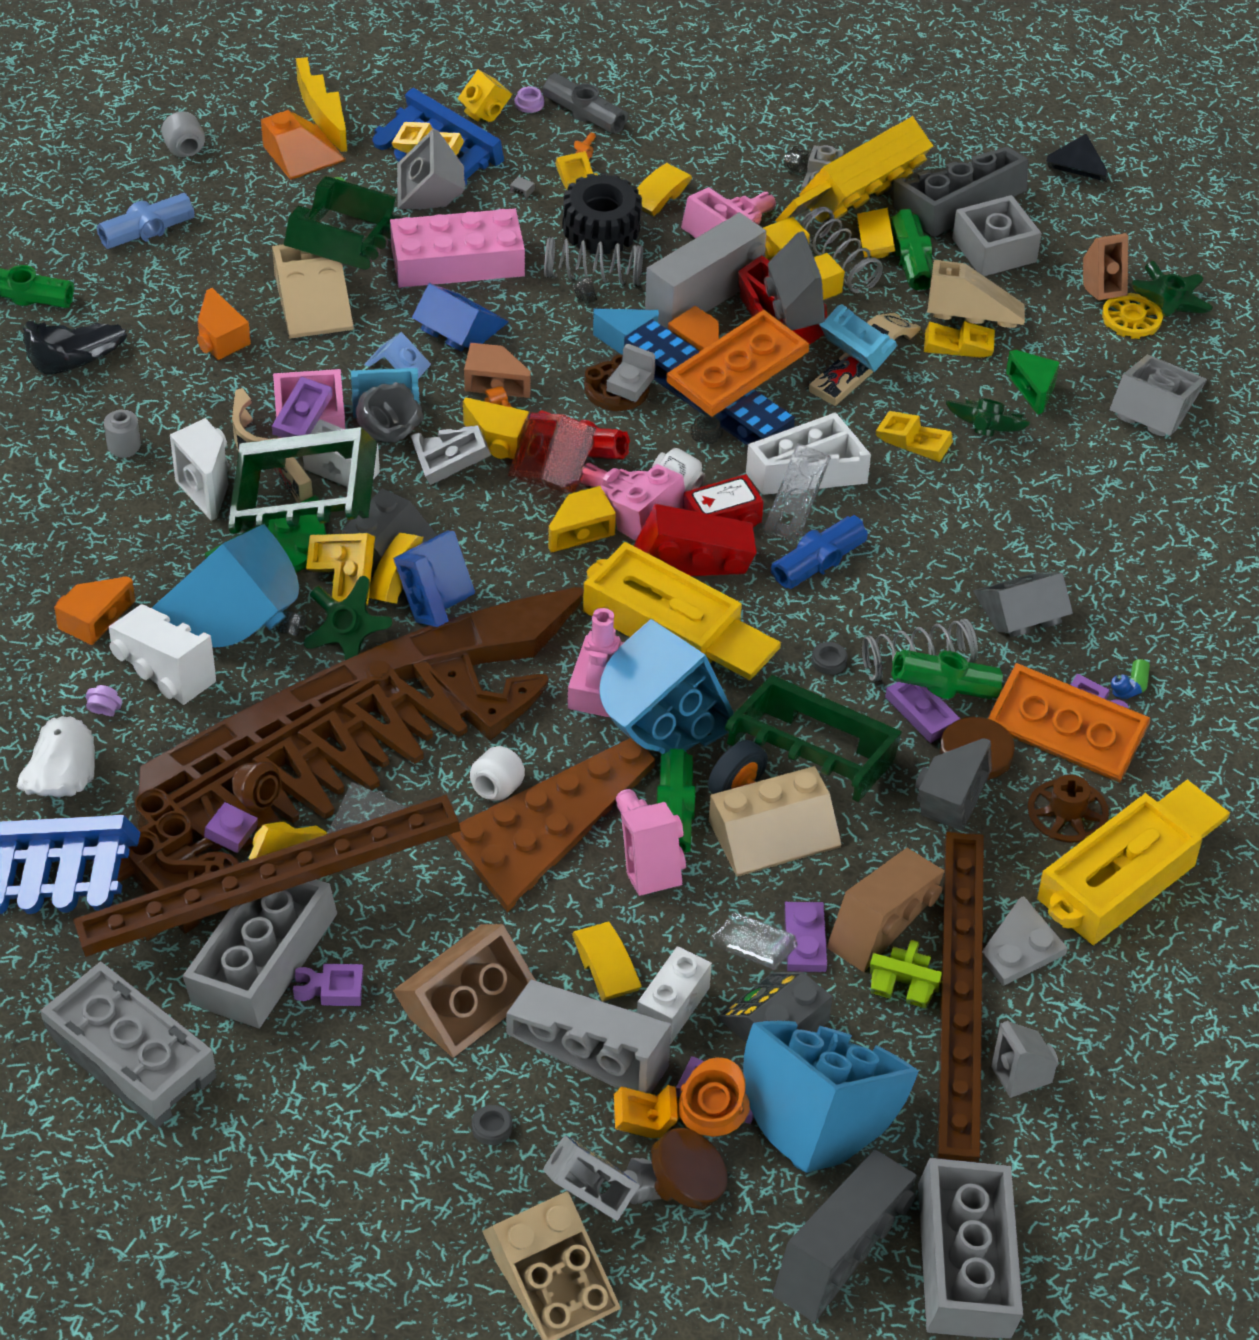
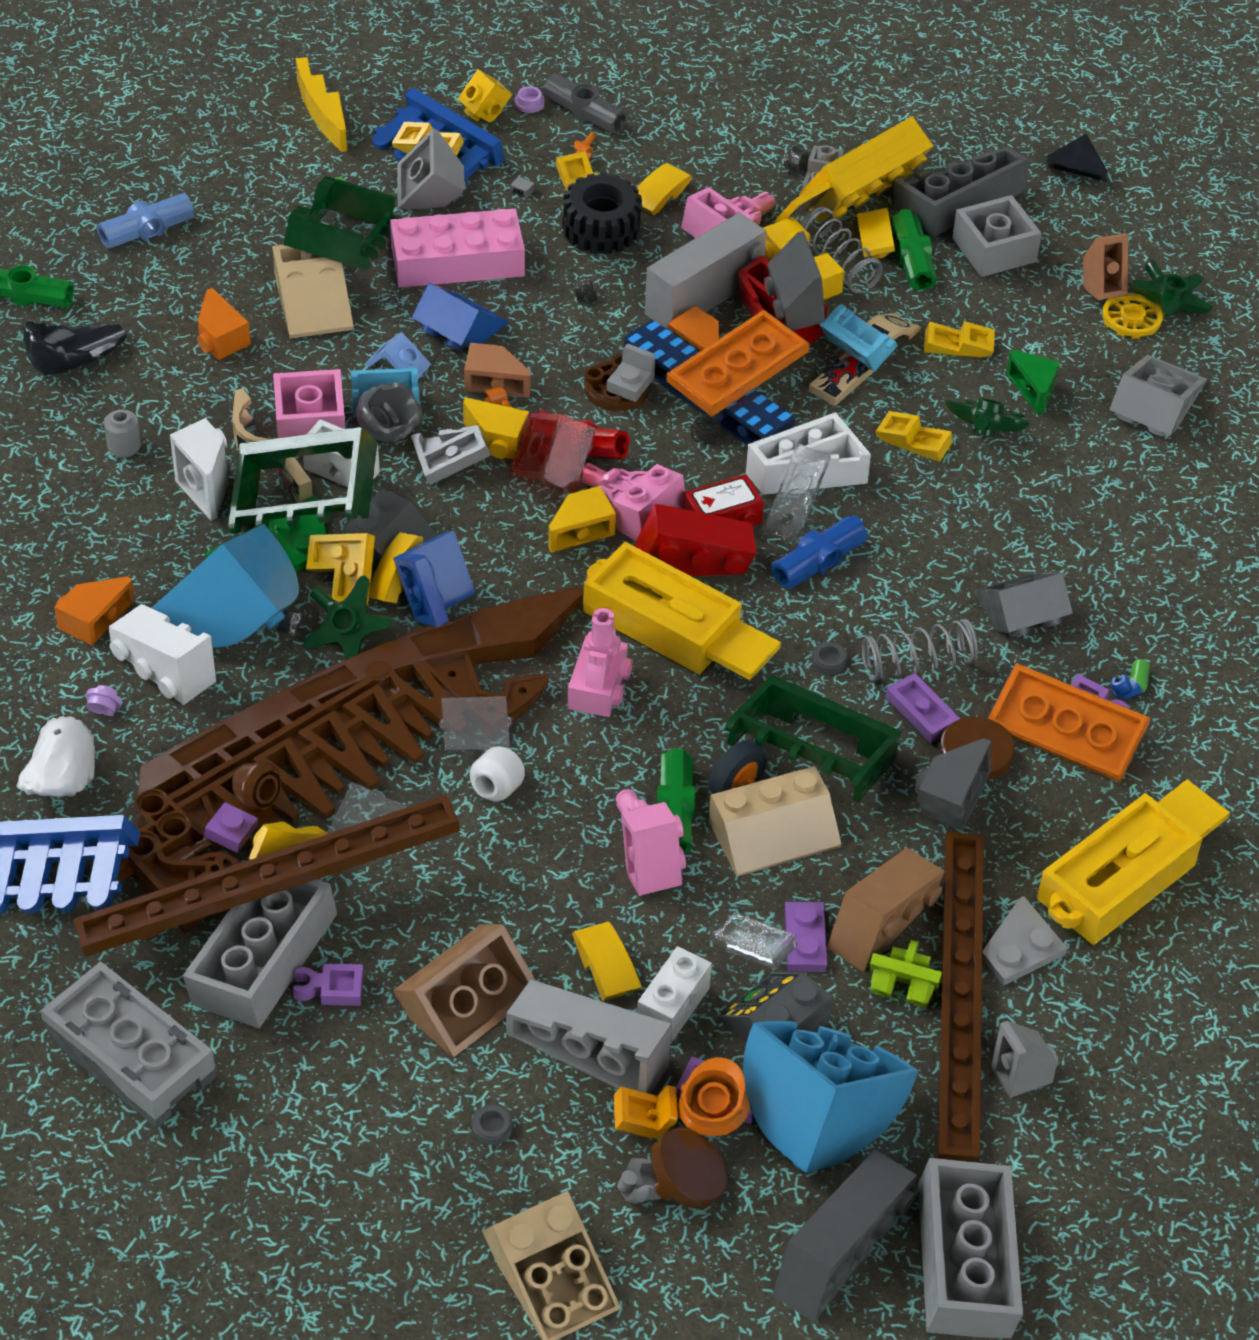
light grey head [161,111,205,157] -> none
orange slope [261,110,345,180] -> none
medium lavender plate [272,376,333,438] -> none
dark orange wing [447,738,655,913] -> none
light grey torso [543,1135,640,1221] -> none
light grey piece [544,237,643,286] -> none
dark azure slope [593,309,659,355] -> none
dark azure brick [599,619,734,754] -> none
white head [652,448,705,492] -> none
green piece [891,649,1003,699] -> none
tan slope [927,260,1025,328] -> none
reddish brown wheel [1027,774,1109,843] -> none
none -> clear piece [439,696,512,750]

